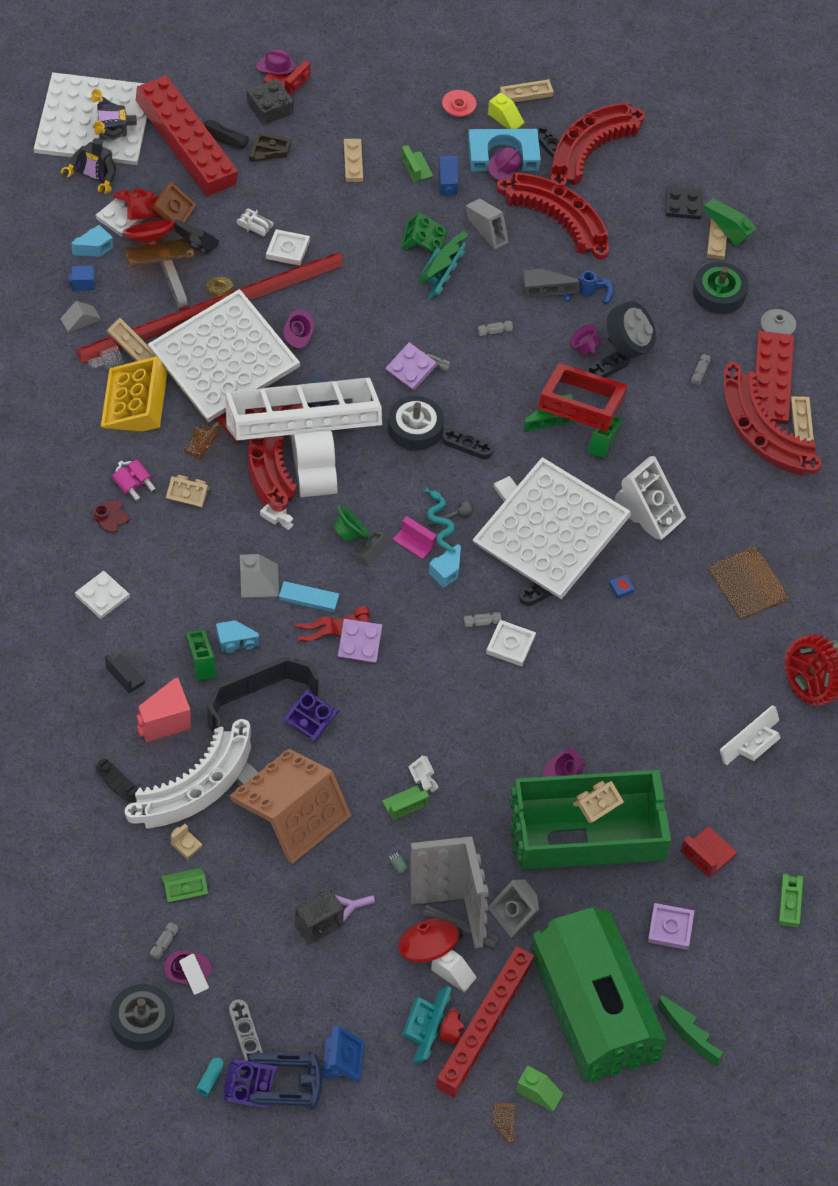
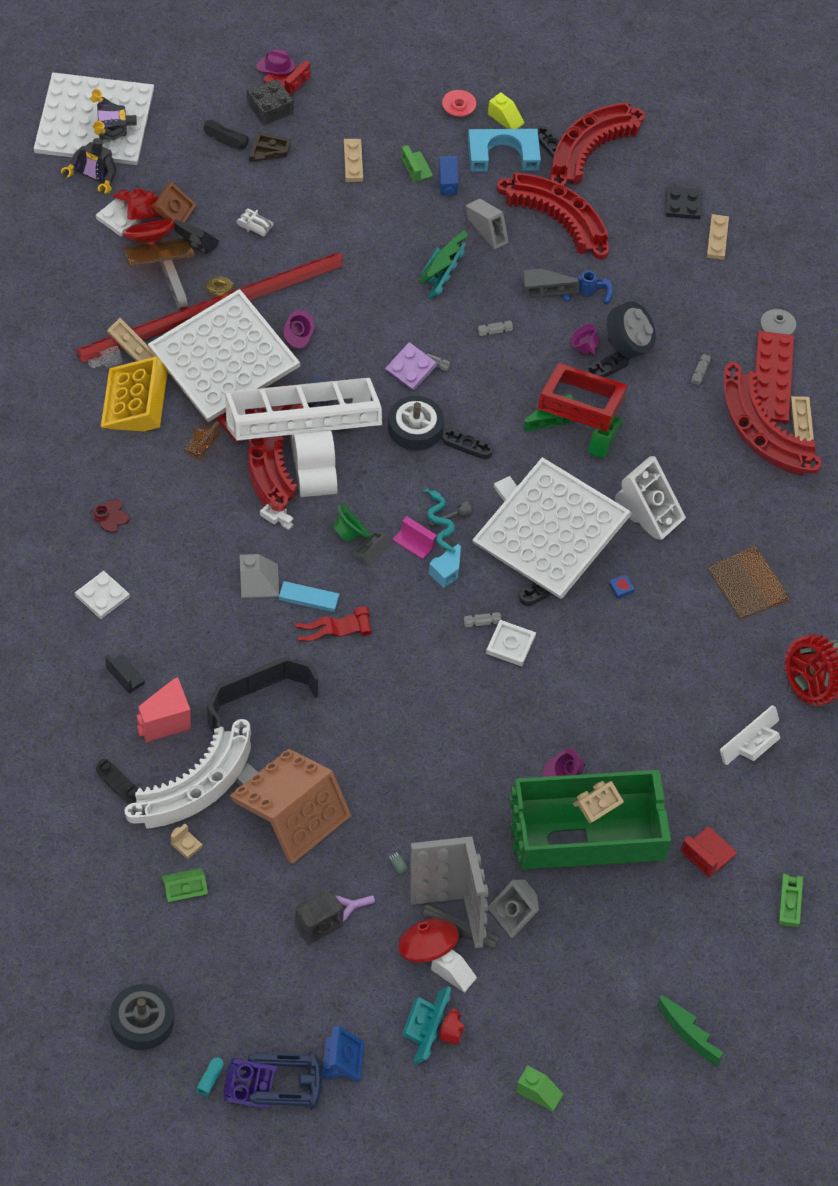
light grey slope [60,301,101,333] -> none
blue brick [68,265,95,291] -> none
medium azure slope [71,225,113,257] -> none
dark pink piece [112,460,156,502] -> none
red brick [135,75,238,197] -> none
light grey axle [150,922,178,960] -> none
magenta piece [164,950,211,985] -> none
tan bracket [166,475,210,508] -> none
white sticker [179,954,209,995] -> none
green slope [186,629,216,681] -> none
medium azure slope [216,620,259,653] -> none
light grey beam [229,999,263,1061] -> none
white plate [266,229,310,266] -> none
dark purple slope [283,690,340,742] -> none
lavender plate [338,619,382,663] -> none
bright green panel [382,786,429,821] -> none
green bracket [401,212,447,253] -> none
white plate [409,756,438,793] -> none
red brick [436,946,535,1098] -> none
magenta piece [488,147,521,180] -> none
clear orange slope [492,1102,515,1143] -> none
tan plate [500,79,554,102] -> none
green panel [530,907,667,1082] -> none
lavender plate [648,903,695,950] -> none
wheel [693,262,748,314] -> none
green slope [702,198,757,246] -> none

